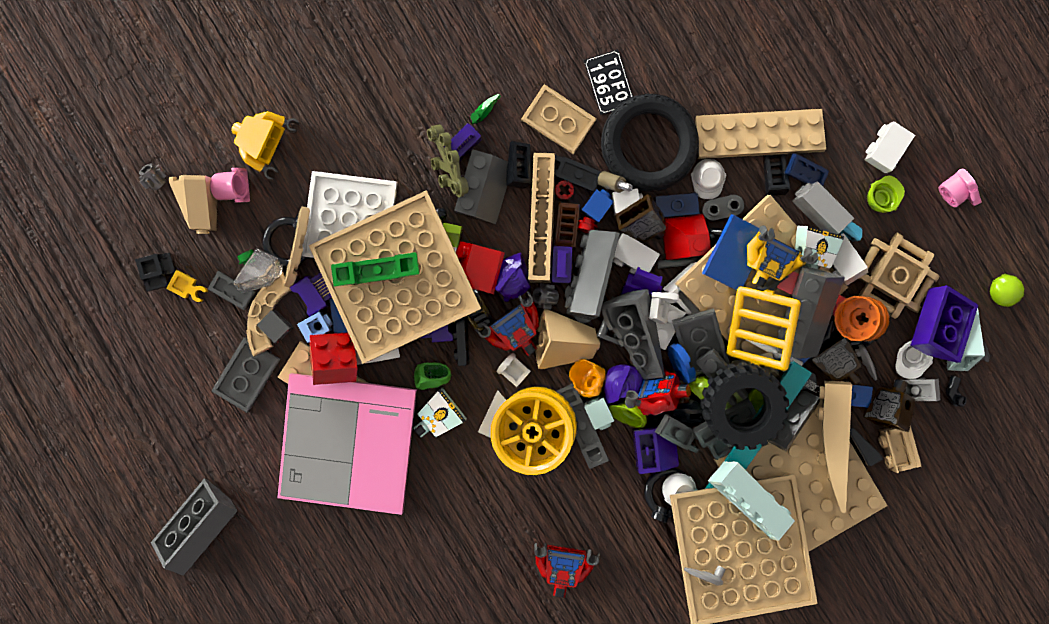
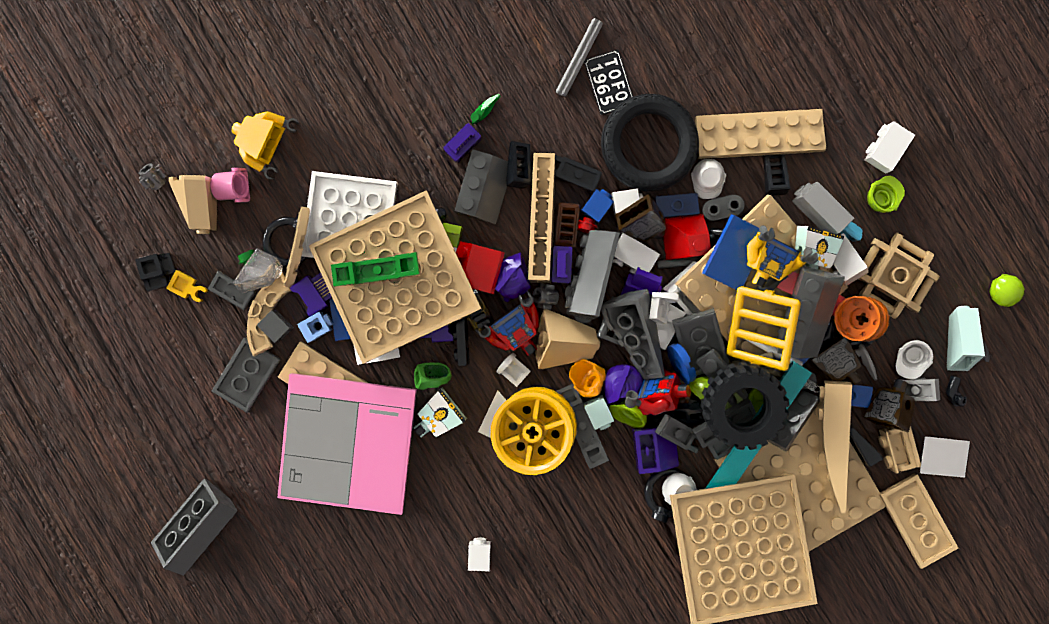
red brick [309,333,357,385] -> none
olive plant [427,124,469,198] -> none
tan tile [521,84,597,155] -> none
torso [534,543,600,597] -> none
red bush [555,180,574,200] -> none
dark tan piece [598,171,633,193] -> none
light grey bar [684,566,726,586] -> none
light aqua wedge [708,461,795,541] -> none
dark blue plate [785,154,829,186] -> none
dark purple slope [910,285,979,363] -> none
bright pink piece [938,169,982,207] -> none
none -> white brick [468,538,491,571]
none -> light grey axle [556,18,602,97]
none -> tan plate [879,473,958,569]
none -> white sticker [920,437,970,477]

